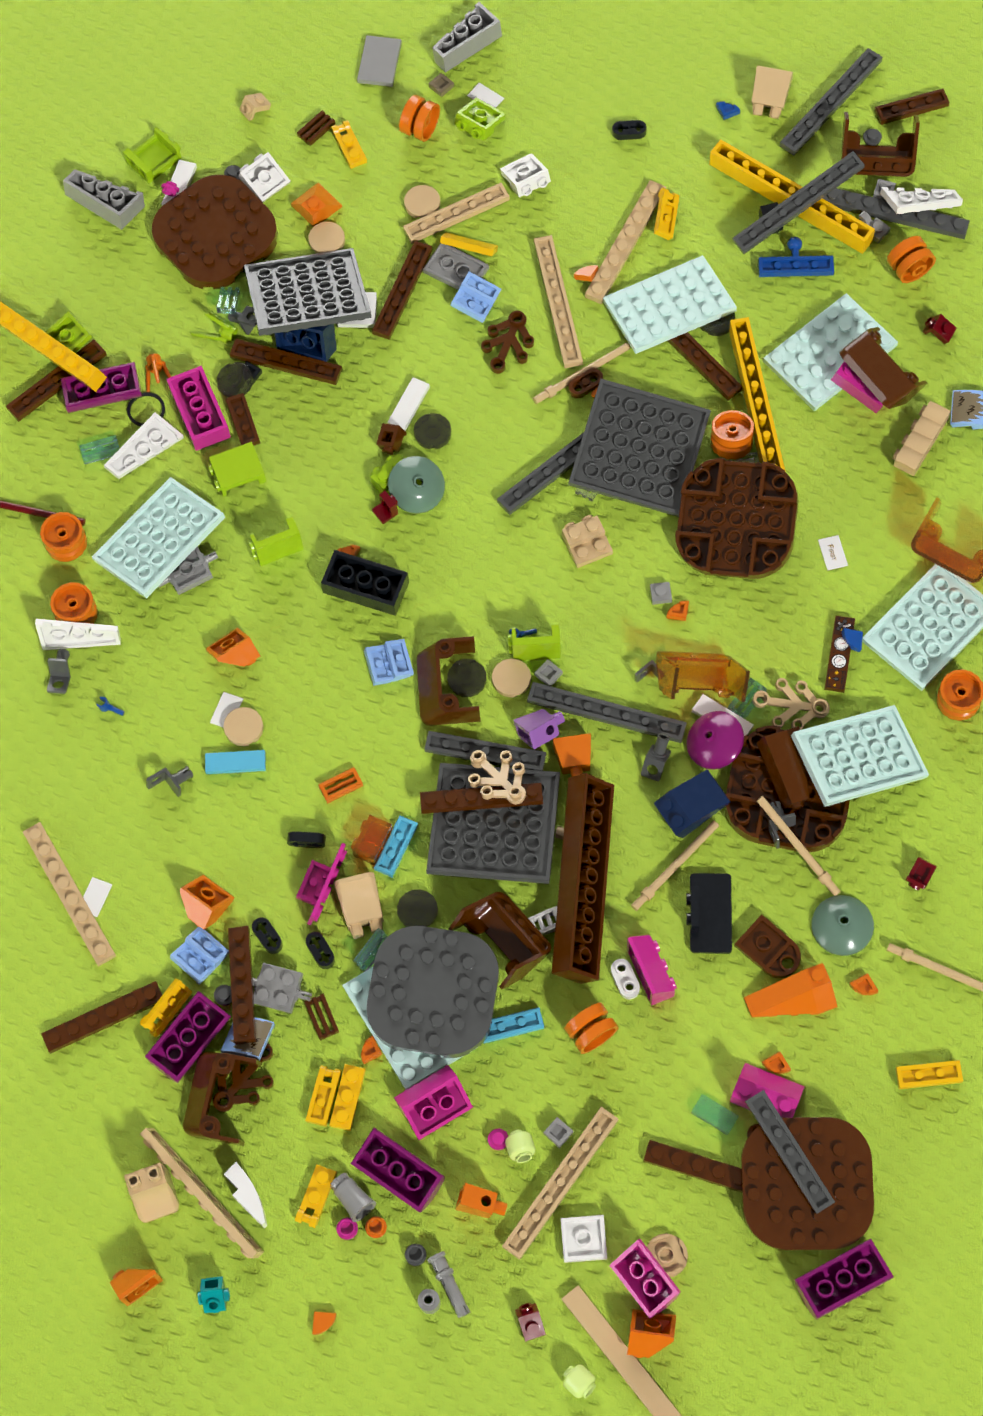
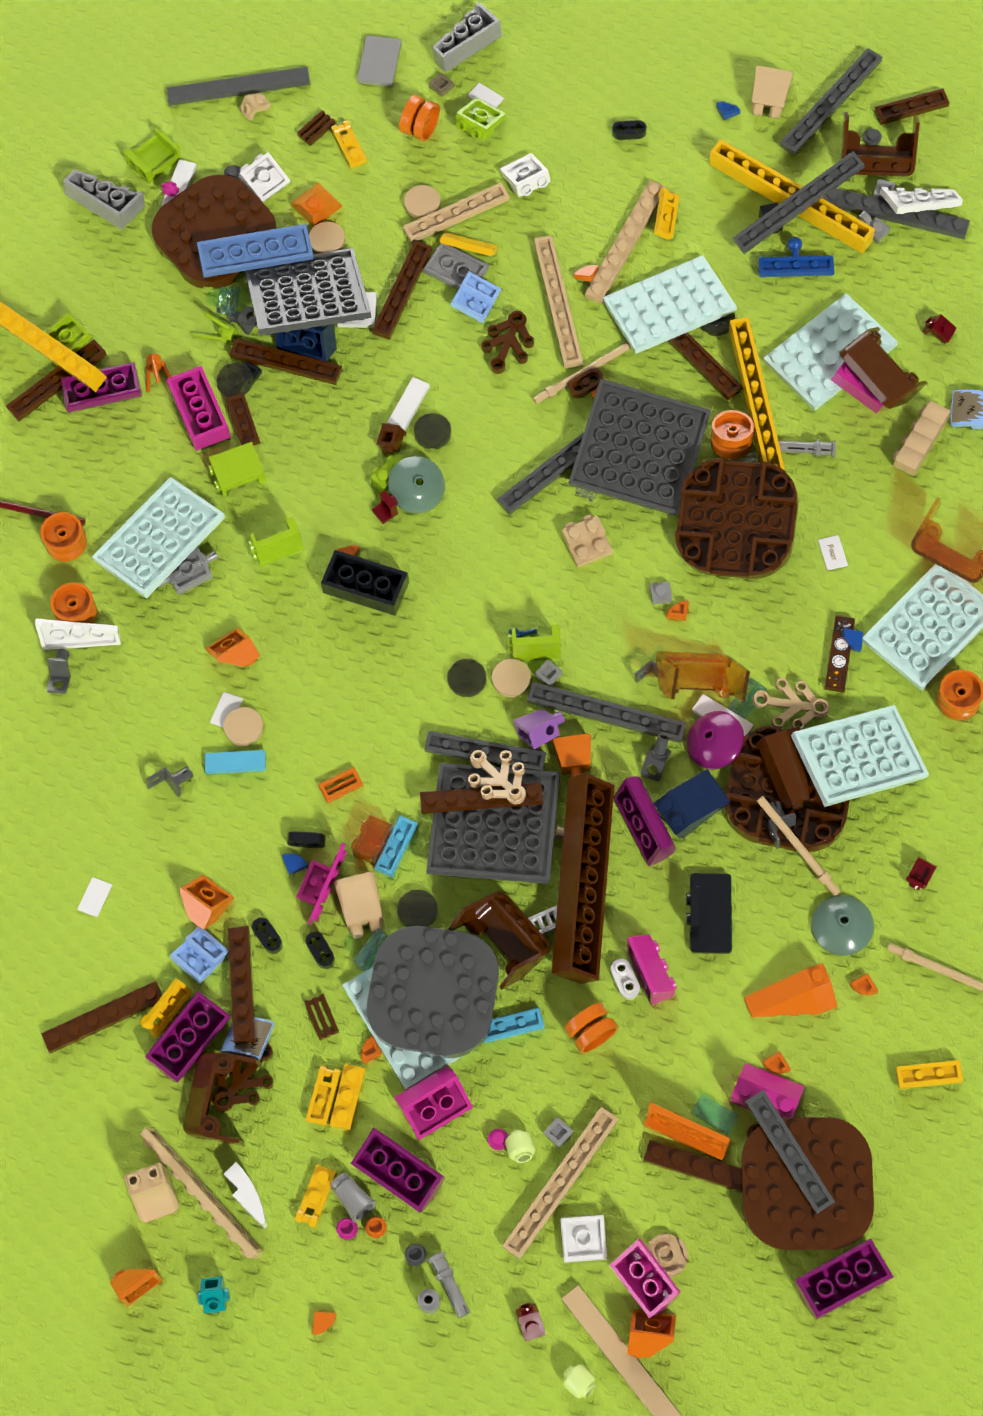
tan plate [23,822,116,967] -> none
clear light blue tile [79,435,120,464] -> none
blue hand [96,697,125,716] -> none
white wing [104,412,184,479] -> none
black piece [127,392,165,427] -> none
dark grey plate [214,985,232,1006] -> none
light grey plate [253,963,312,1014] -> none
light blue slope [364,639,414,686] -> none
reddish brown windscreen [417,636,481,726] -> none
orange torso [455,1183,507,1218] -> none
tan bar [631,821,719,911] -> none
reddish brown plate [734,914,801,978] -> none
orange wheel [887,236,936,283] -> none
none -> dark grey tile [167,66,310,106]
none -> medium blue plate [197,224,313,278]
none -> blue tile [282,854,308,875]
none -> magenta brick [613,776,676,866]
none -> orange fence [644,1102,731,1162]
none -> light grey pin [778,440,836,458]

